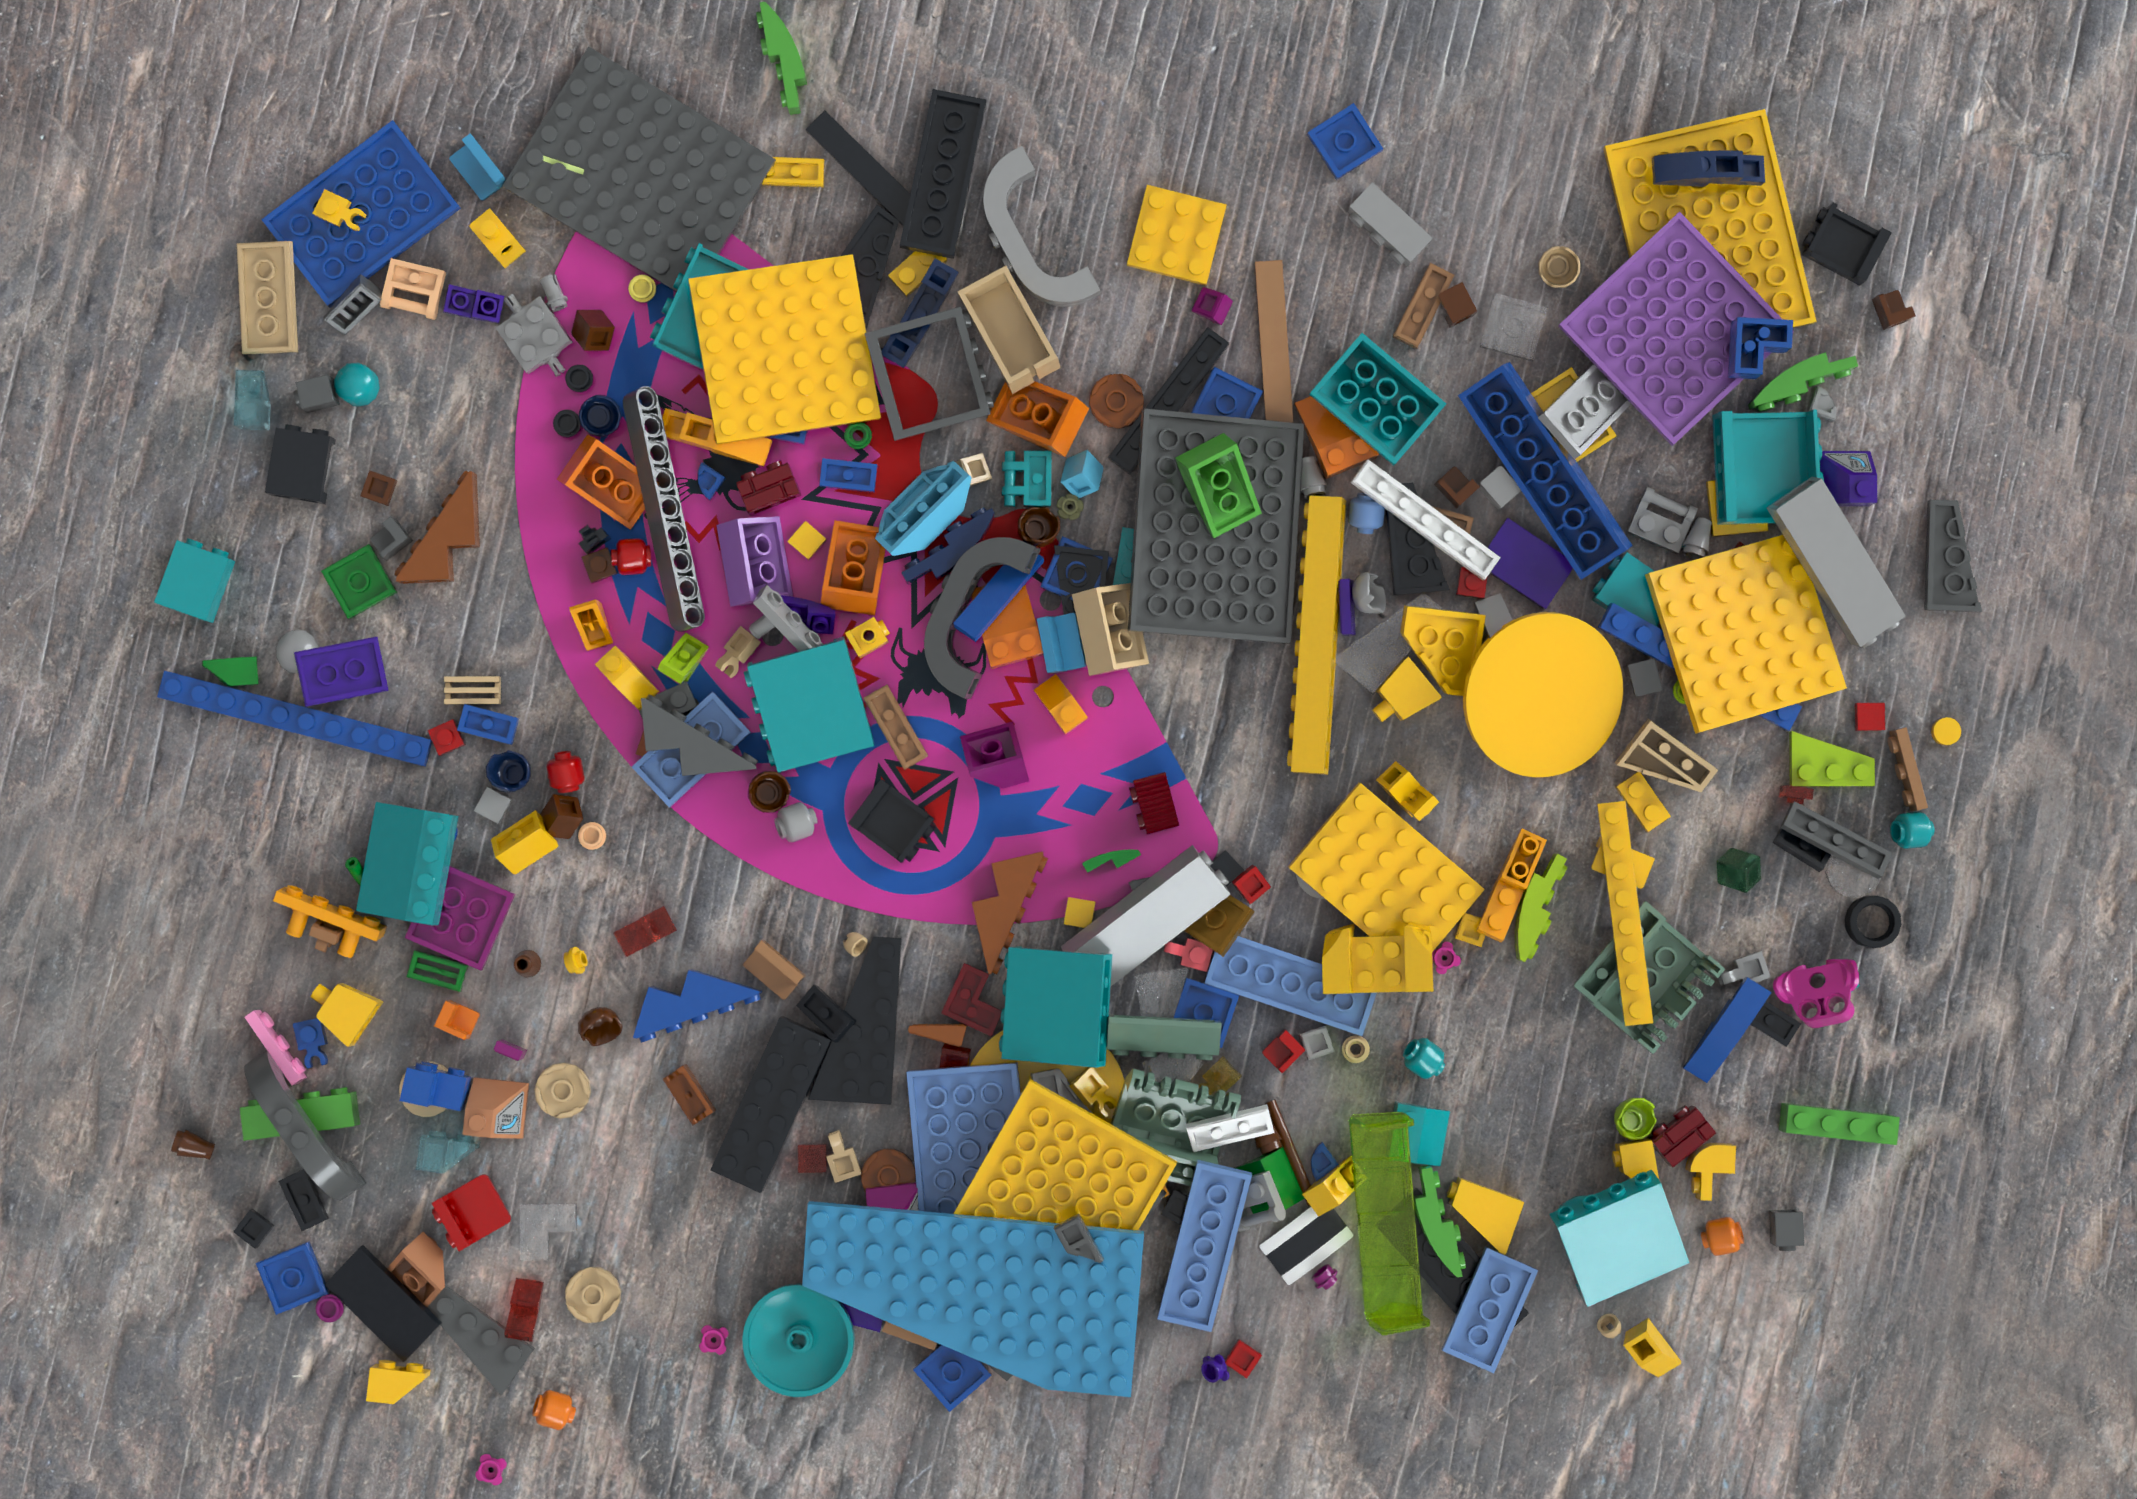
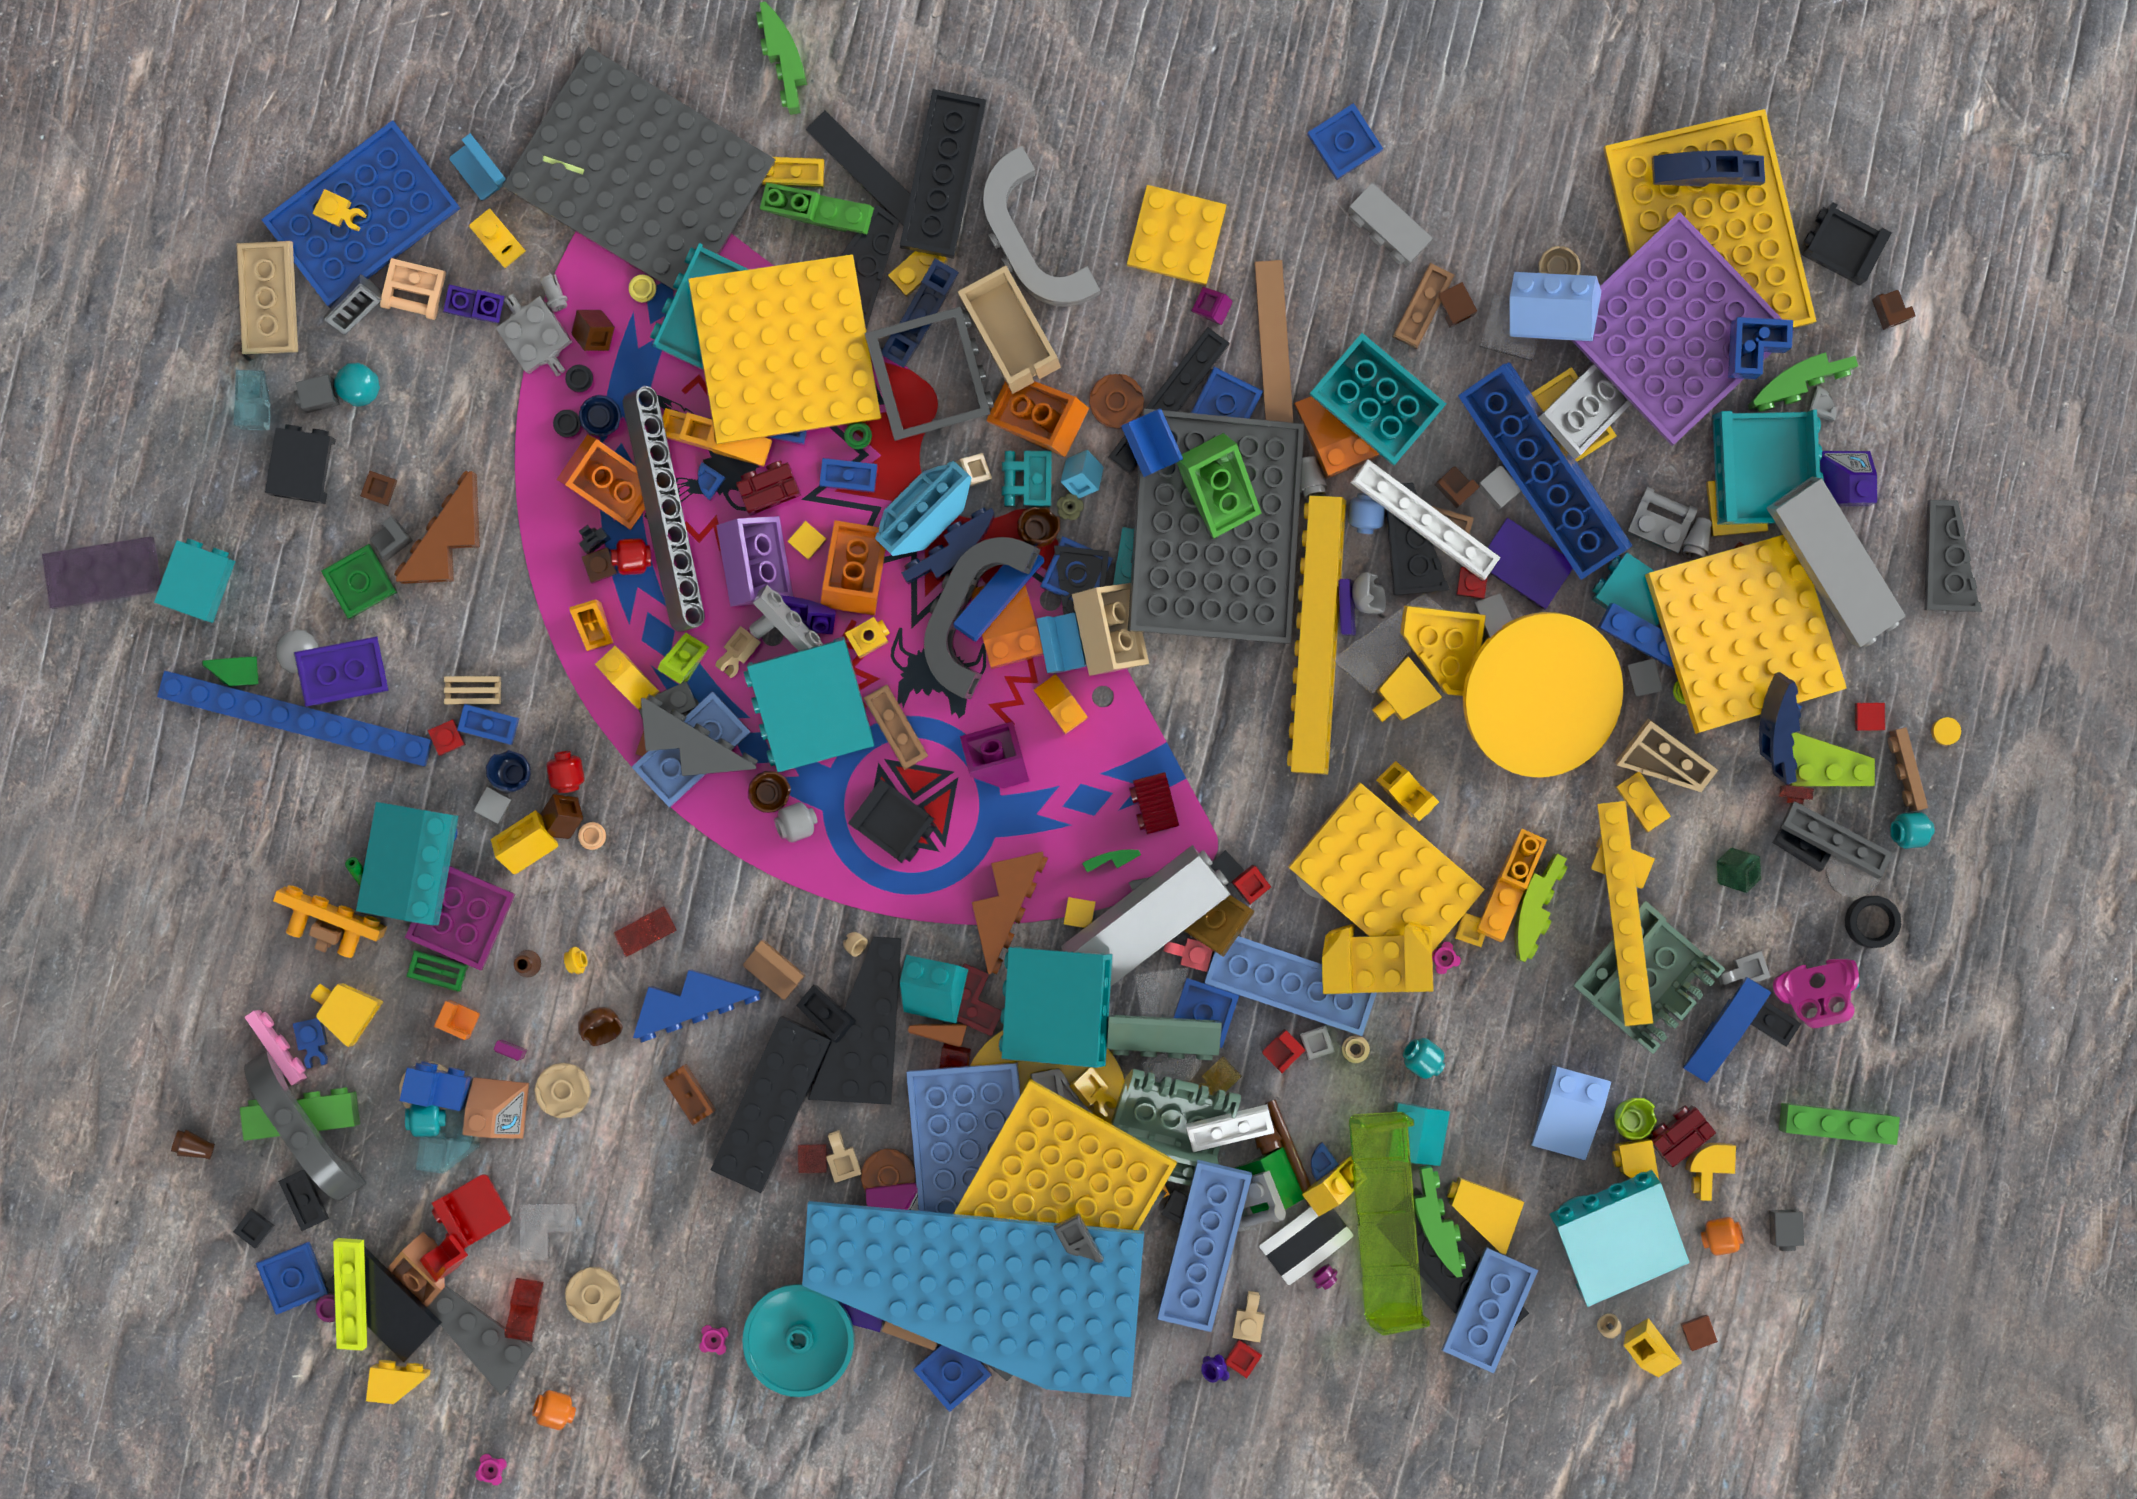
none -> clear purple plate [42,537,161,609]
none -> neon yellow plate [333,1238,367,1351]
none -> teal head [405,1104,446,1137]
none -> red panel [419,1234,468,1282]
none -> bright green slope [760,182,874,234]
none -> teal slope [900,955,968,1023]
none -> blue panel [1121,409,1183,477]
none -> tan plate [1232,1291,1265,1342]
none -> light blue slope [1510,272,1601,341]
none -> light blue slope [1531,1065,1611,1160]
none -> copper tile [1681,1314,1718,1351]
none -> dark blue slope [1759,672,1801,785]

